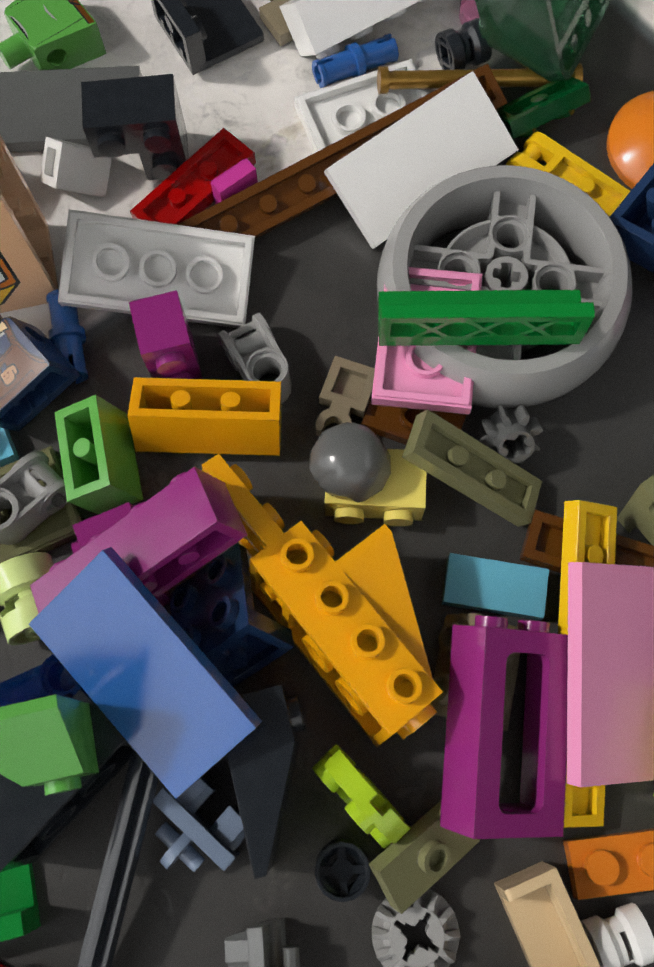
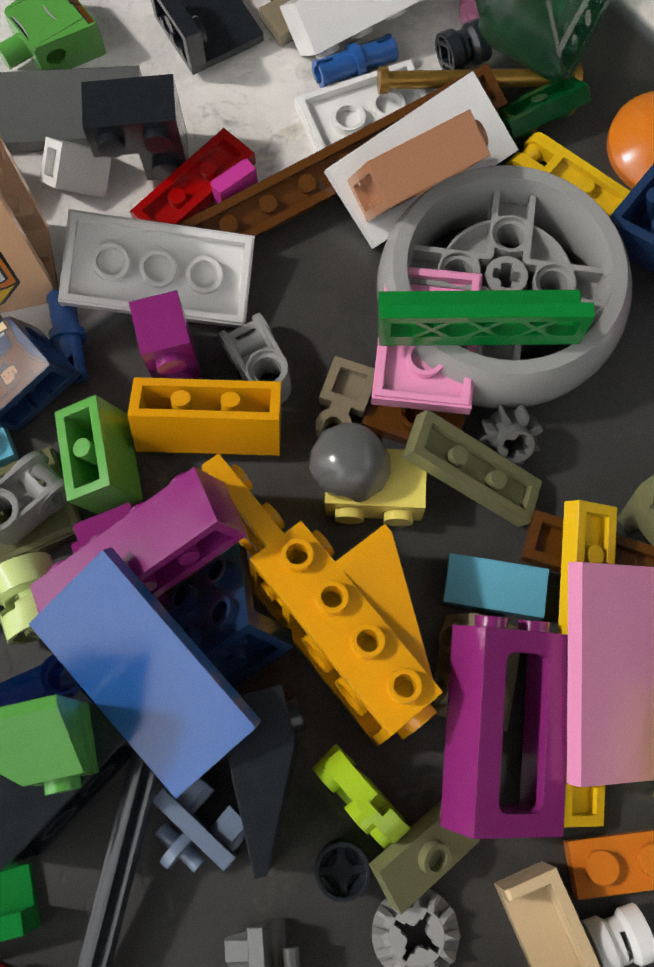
none -> nougat window [347,109,490,222]

